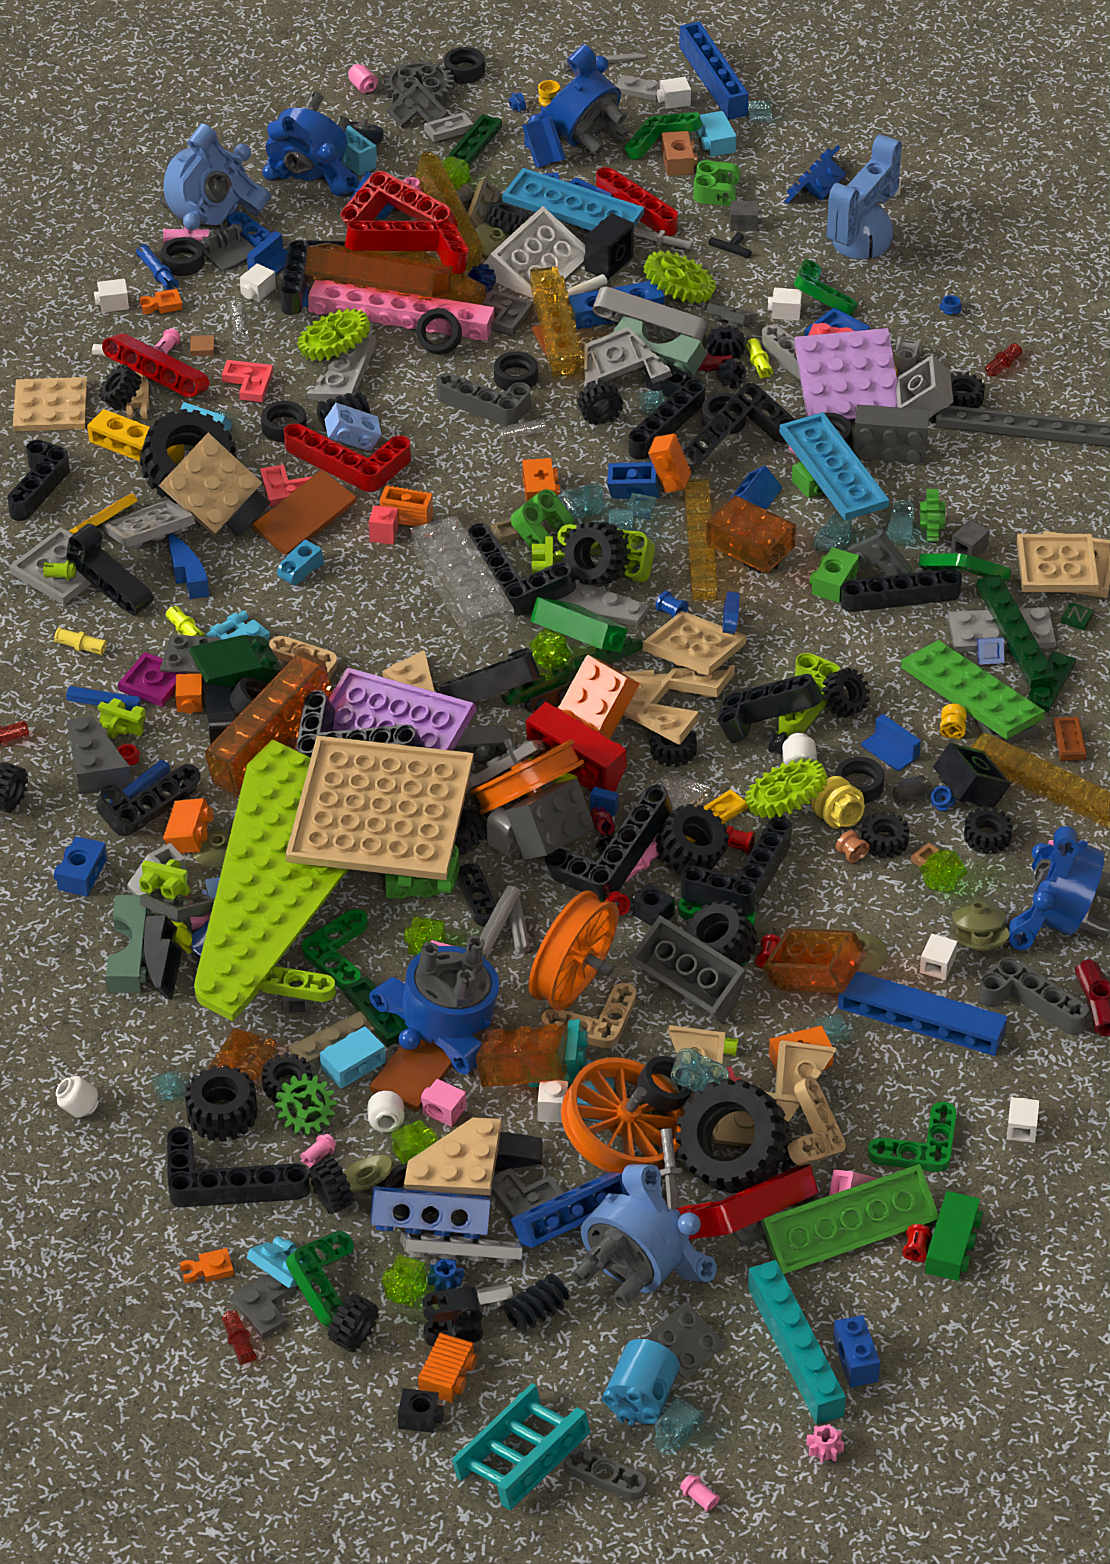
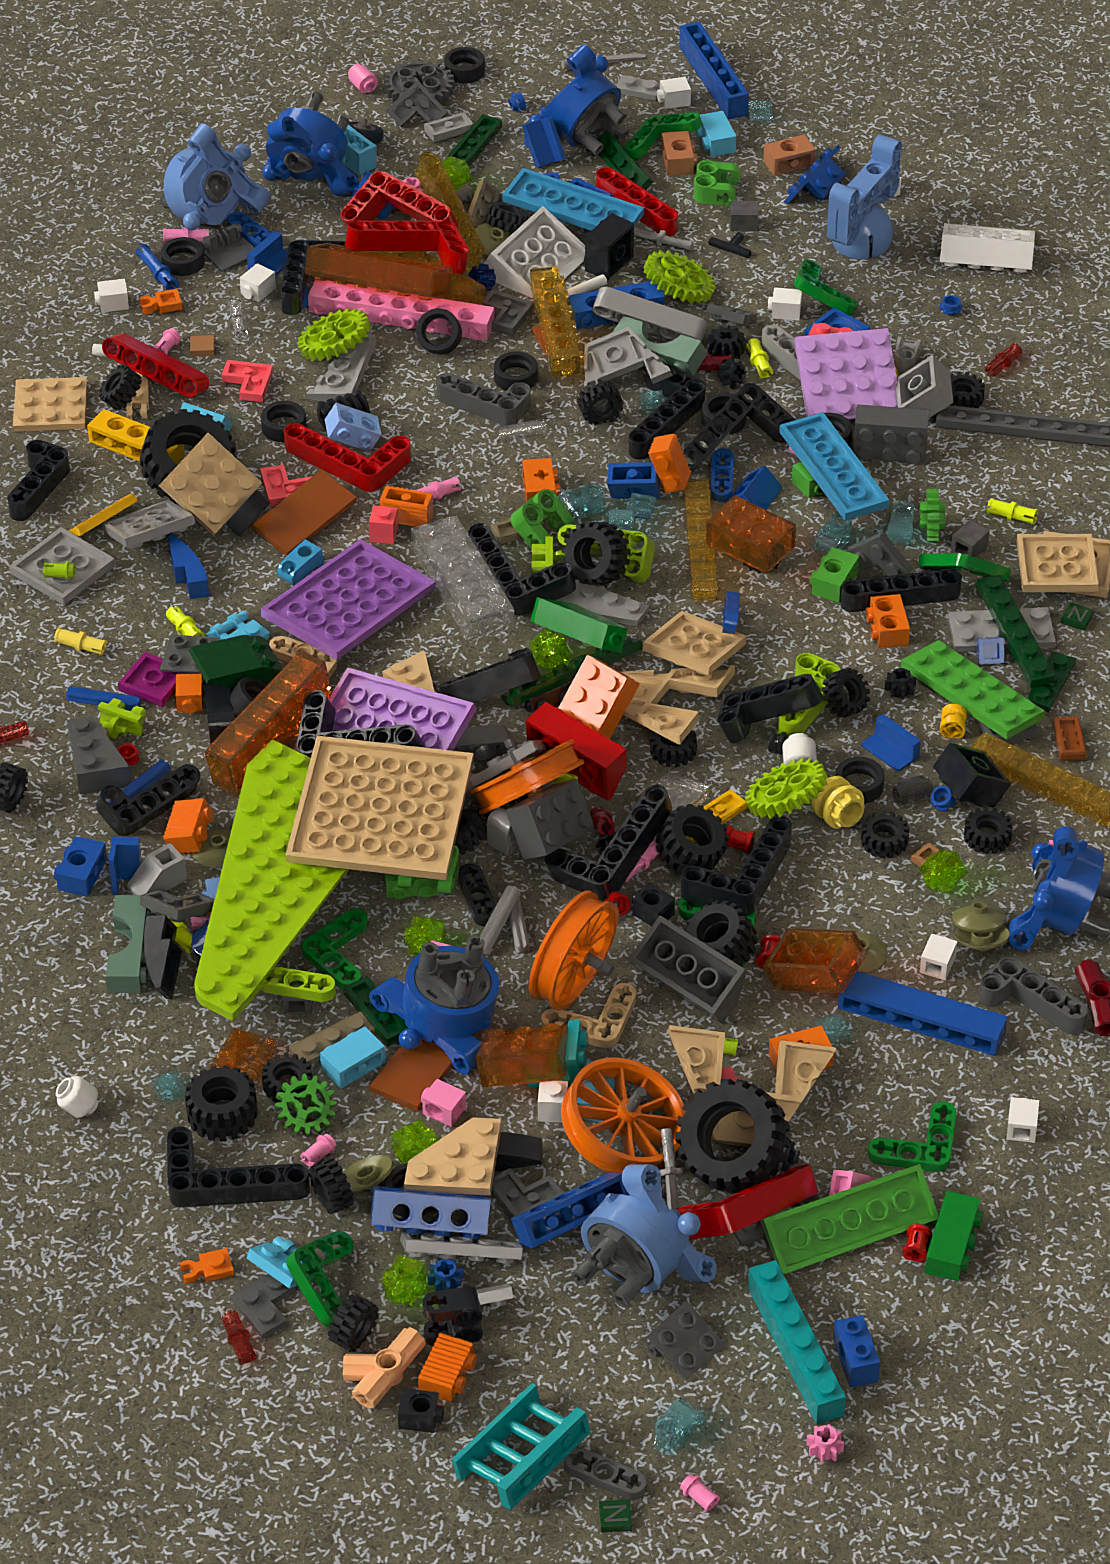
black beam [66,523,154,616] -> none
lime hips [139,859,191,900] -> none
white head [367,1091,405,1133] -> none
black piece [504,1274,569,1334] -> none
yellow wheel [538,80,560,107] -> none
blue plate [590,787,619,817] -> none
dark azure cylinder [602,1339,680,1426] -> none
black tyre [637,1056,694,1112] -> none
blue bush [655,591,689,618] -> none
clear light blue piece [671,1048,729,1092] -> none
tan beam [788,1077,846,1166] -> none
nougat wheel [836,830,870,864] -> none
none -> blue panel [108,836,142,895]
none -> medium lavender plate [261,539,436,660]
none -> light nougat piece [343,1327,426,1409]
none -> bright pink pin [413,477,461,501]
none -> dark green plate [598,130,653,190]
none -> dark green tile [599,1500,632,1532]
none -> blue beam [710,448,734,502]
none -> nougat brick [763,134,816,176]
none -> orange brick [866,594,910,648]
none -> black gear [884,668,917,699]
none -> white slope [940,223,1035,273]
none -> neon yellow pin [987,498,1038,525]

